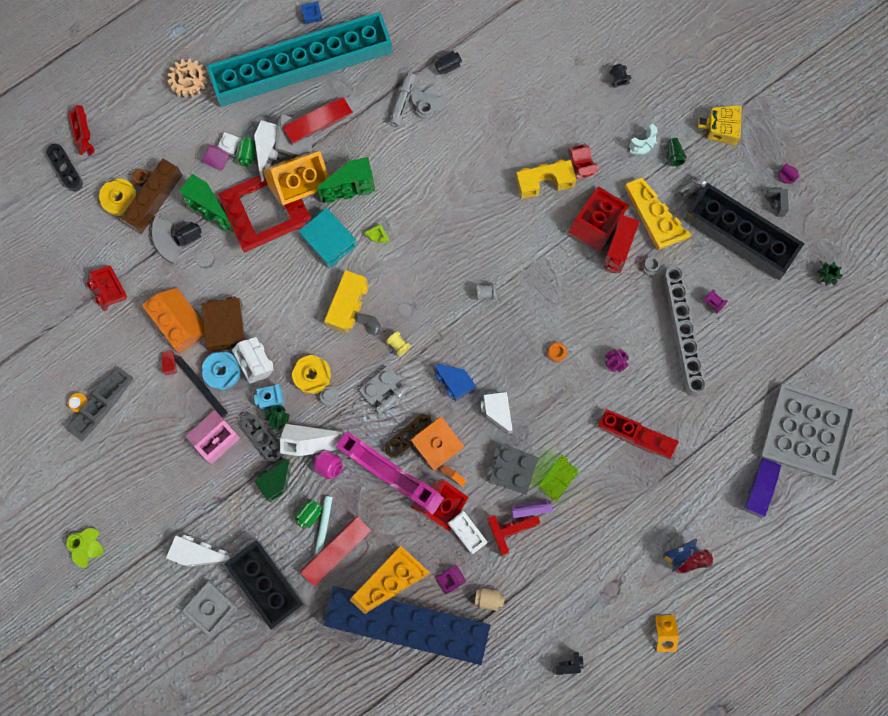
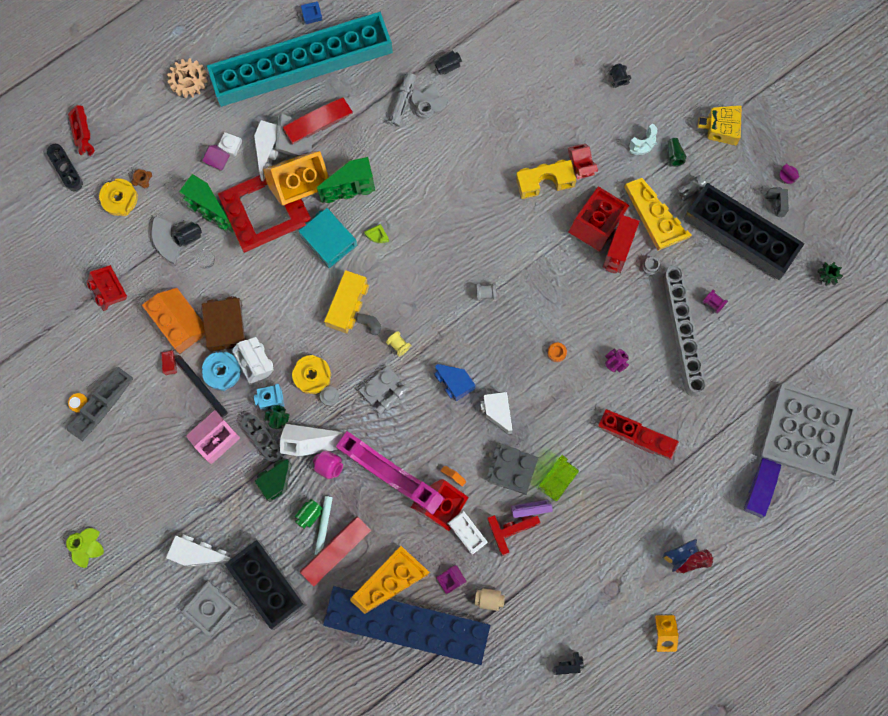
reddish brown brick [120,158,183,235] -> none
green brick [236,137,256,167] -> none
dark brown beam [385,414,432,458] -> none
orange plate [410,416,464,471] -> none

